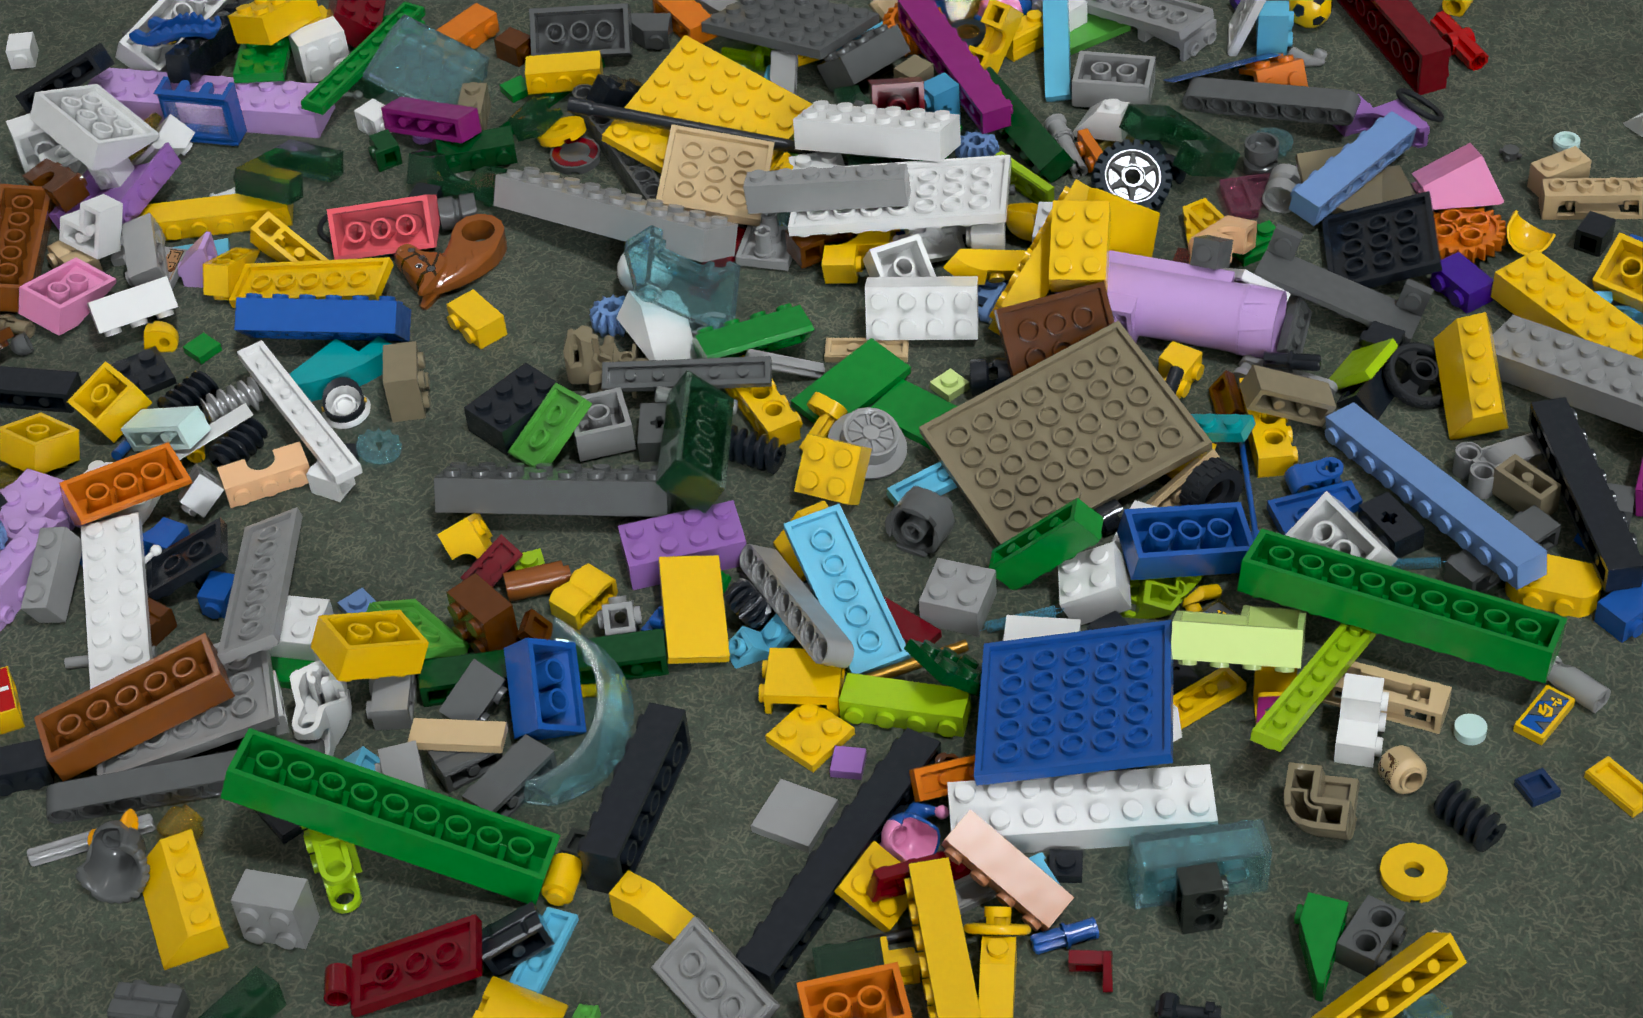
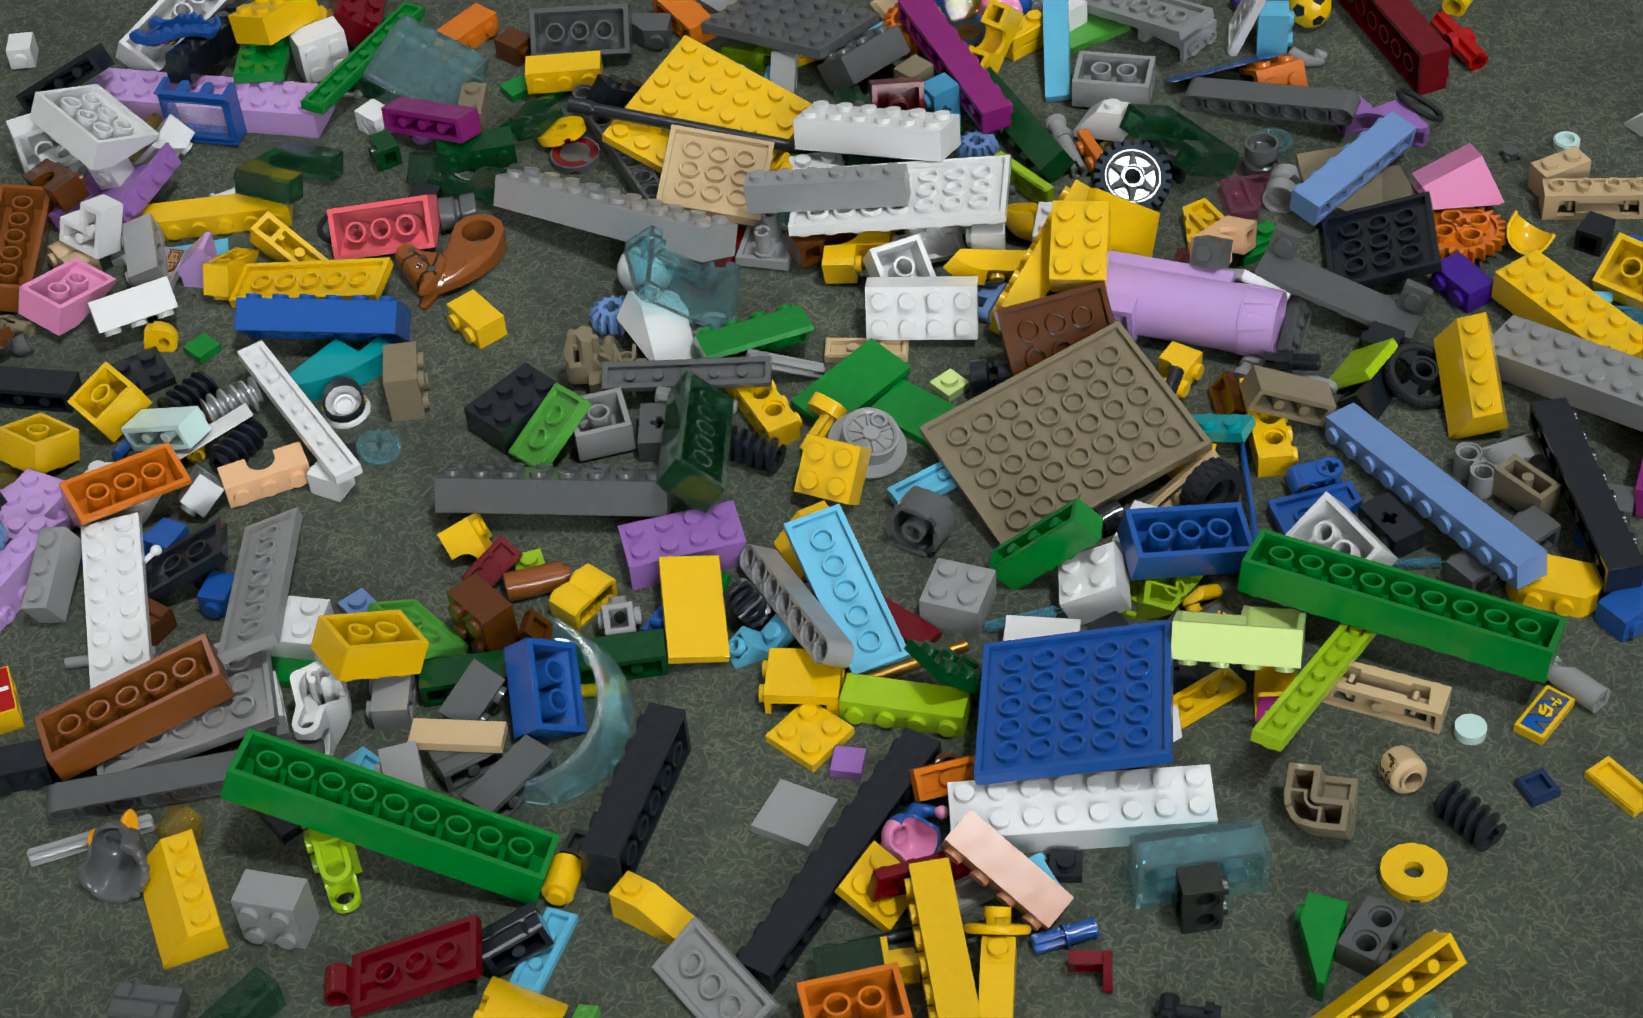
white brick [1334,673,1389,768] -> none

